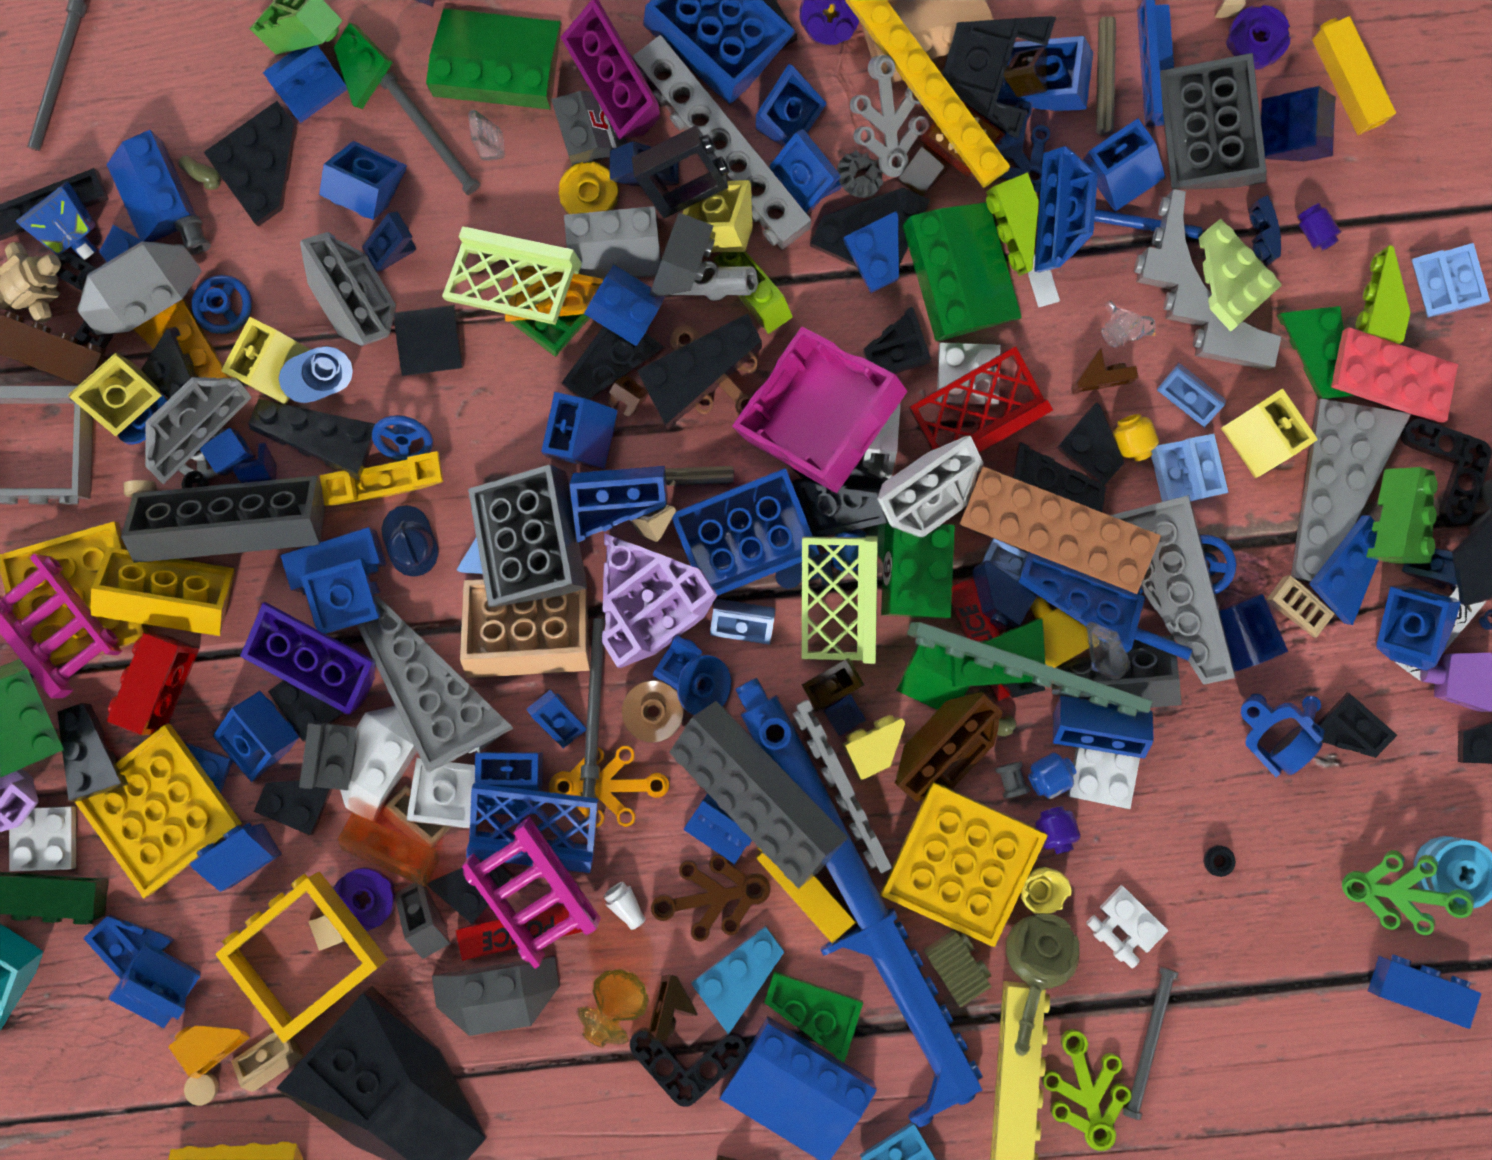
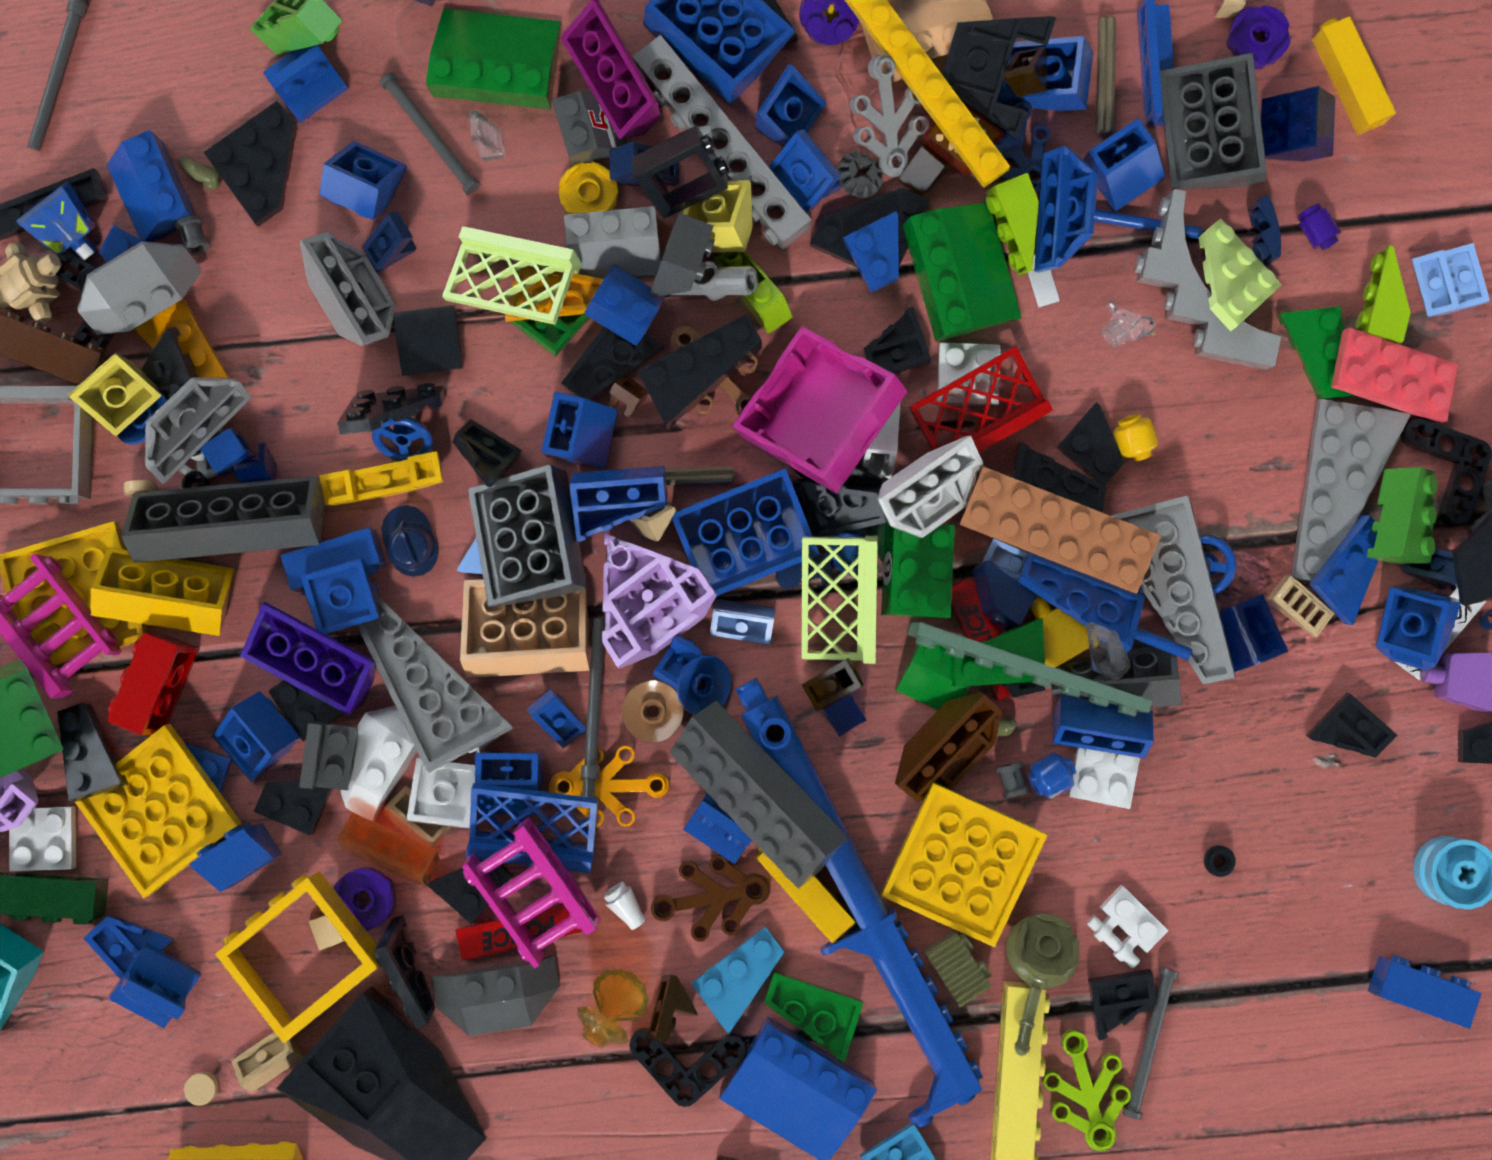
light orange slope [168,1025,250,1079] -> none
blue piece [191,275,252,334] -> none
light yellow slope [221,317,311,404] -> none
black wing [248,399,375,480] -> none
medium blue piece [279,346,353,403] -> none
green wing [334,23,393,109] -> none
dark grey slope [395,879,450,959] -> none
light grey wing [792,700,892,873] -> none
light yellow slope [842,715,905,780] -> none
light yellow hair [1020,867,1072,914] -> none
dark purple head [1035,806,1081,854] -> none
reddish brown slope [1071,348,1139,394] -> none
light blue slope [1151,434,1229,502] -> none
medium blue slope [1157,363,1226,428] -> none
light yellow slope [1221,388,1318,478] -> none
blue piece [1240,693,1325,777] -> none
bright green plant [1342,850,1474,935] -> none
none -> black plate [337,383,446,435]
none -> black wing [374,915,435,1029]
none -> black wing [453,419,522,488]
none -> black wing [1088,969,1157,1041]

